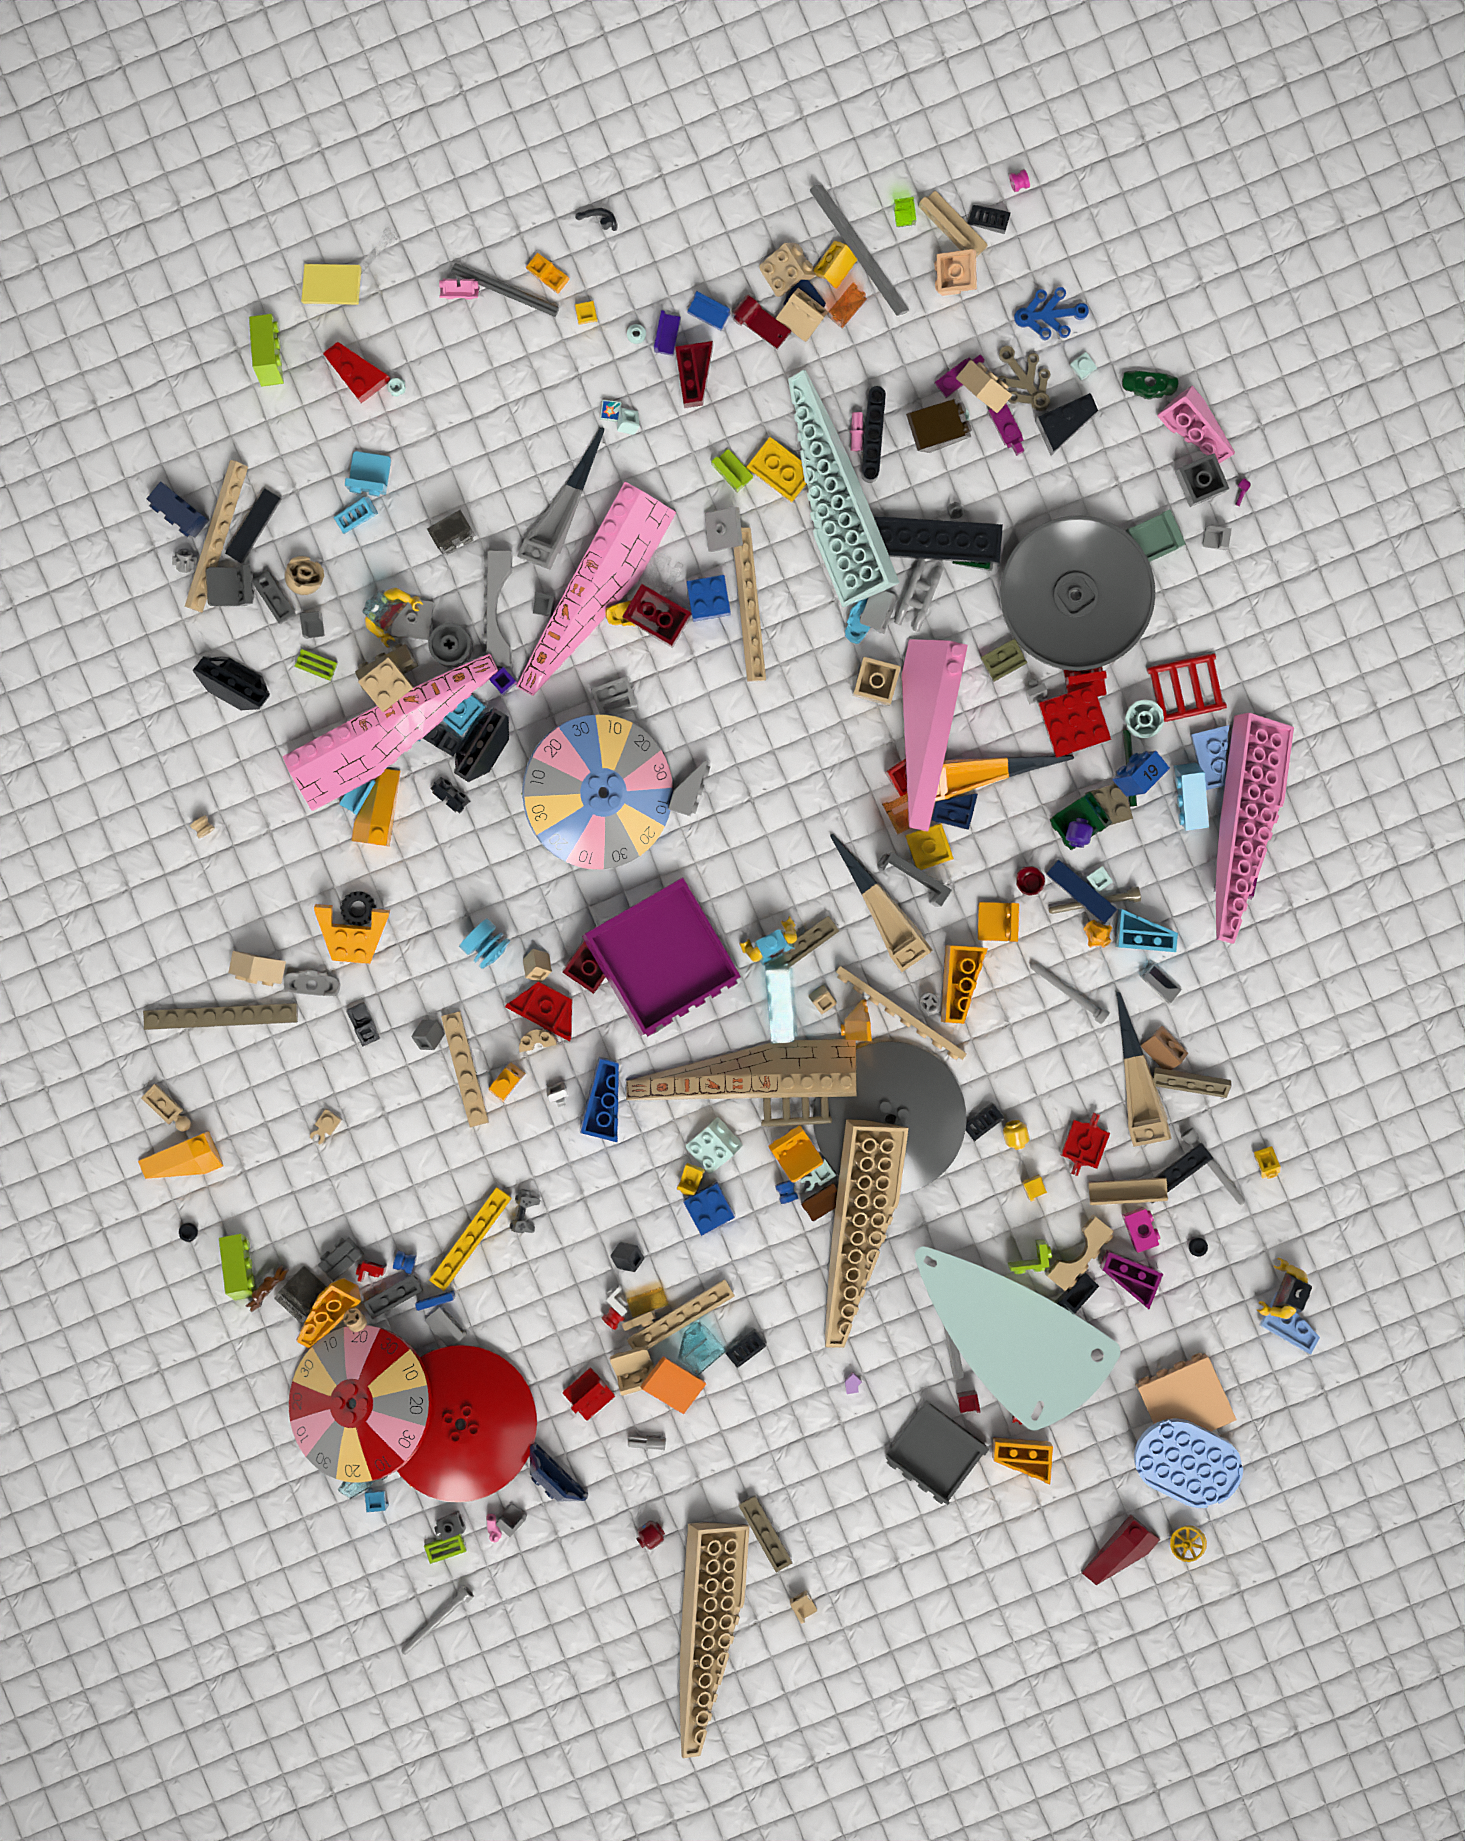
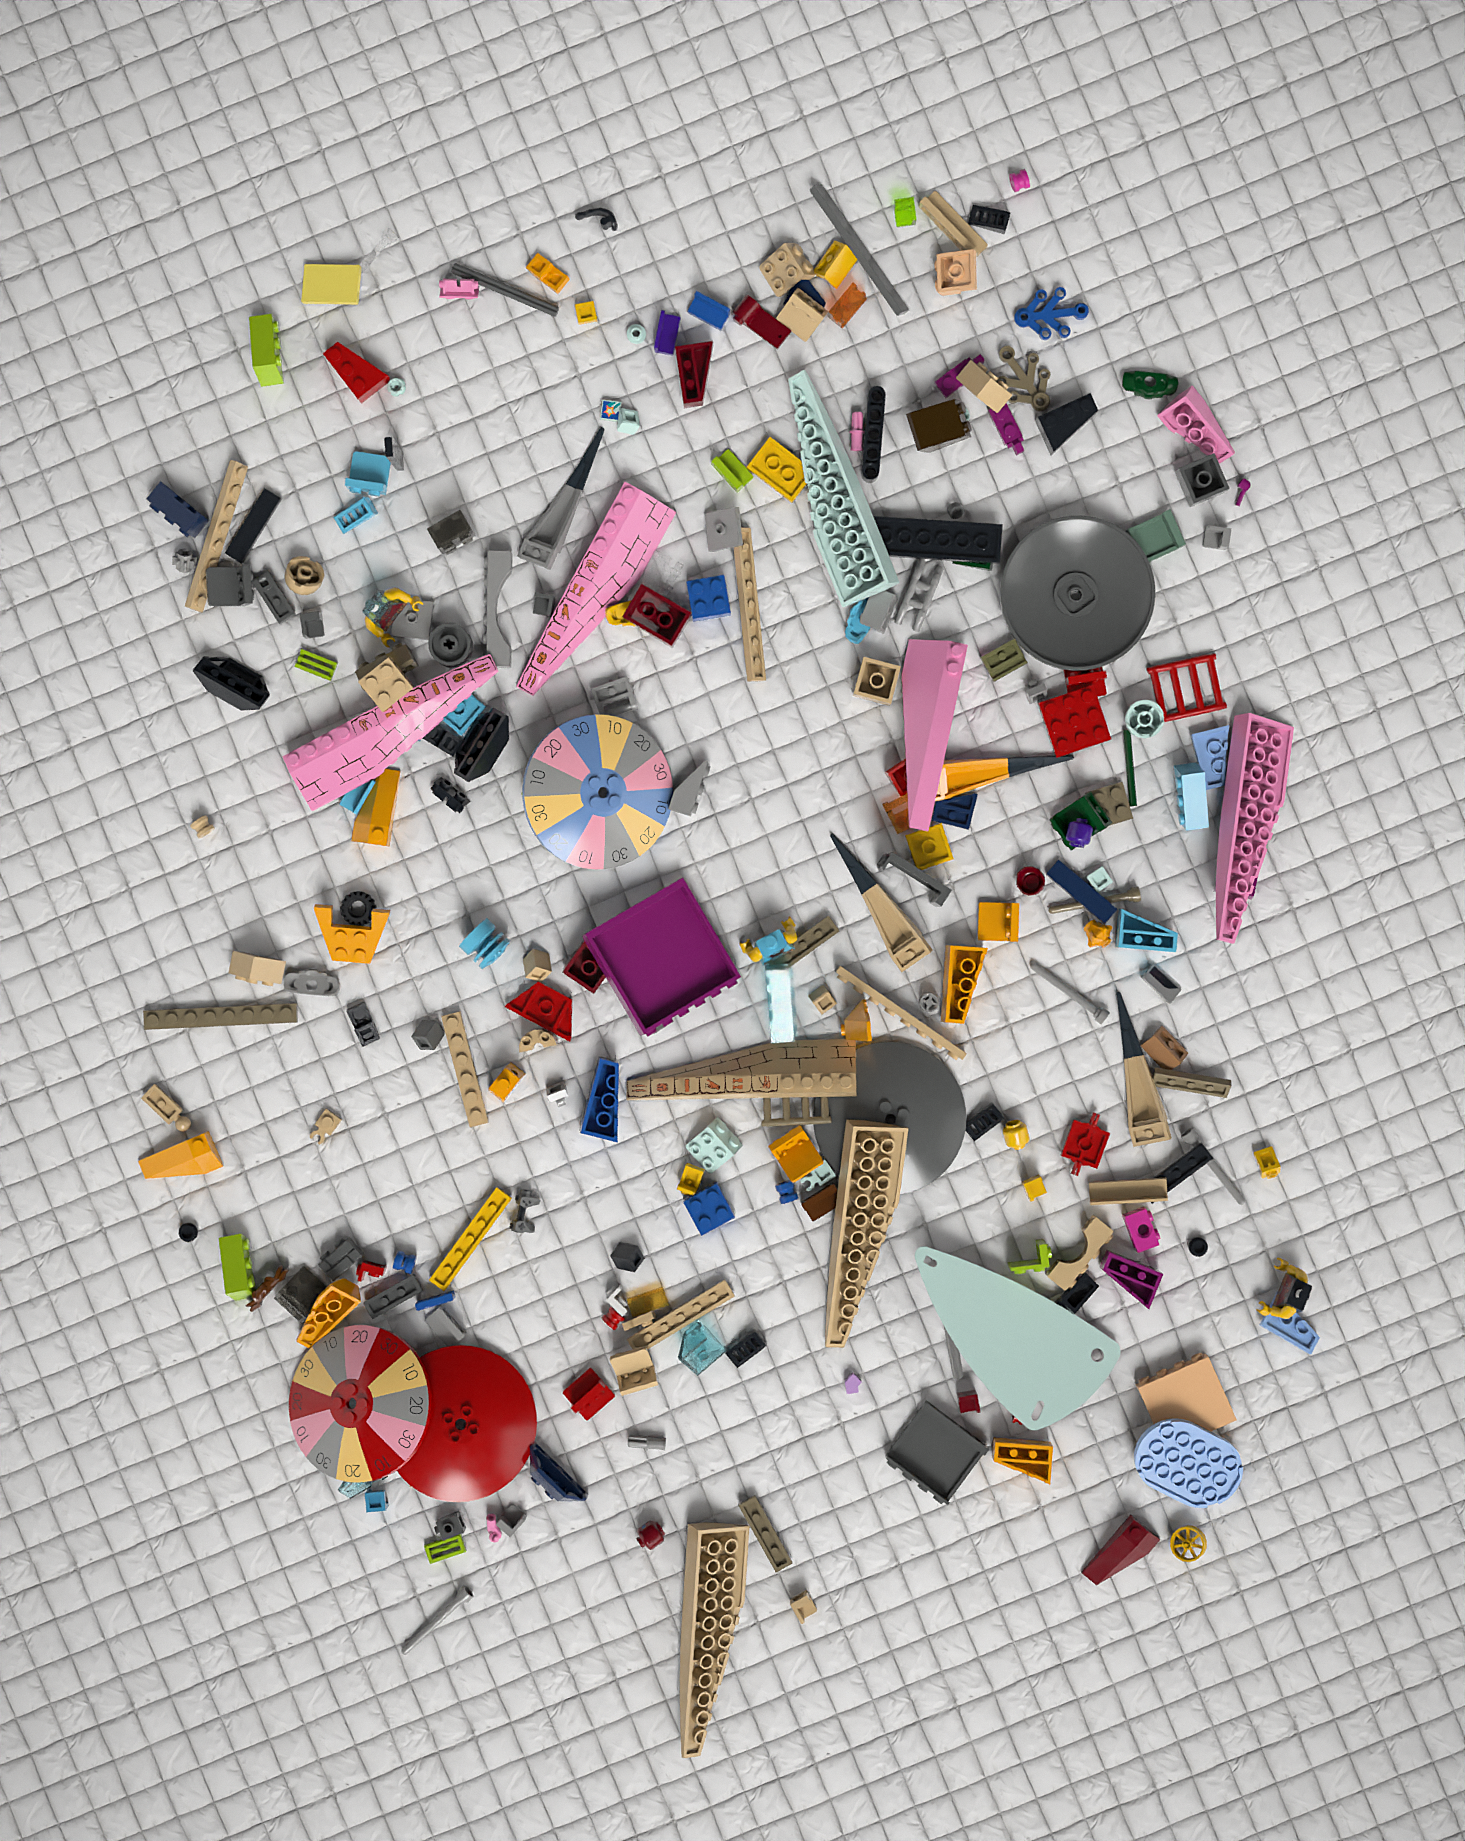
tan wheel [343,1308,367,1332] -> none
dark purple brick [489,667,517,696] -> none
orange tile [640,1356,706,1414] -> none
light aqua plate [1070,352,1097,380] -> none
blue brick [1112,751,1170,797] -> none
none -> tile [384,437,404,471]

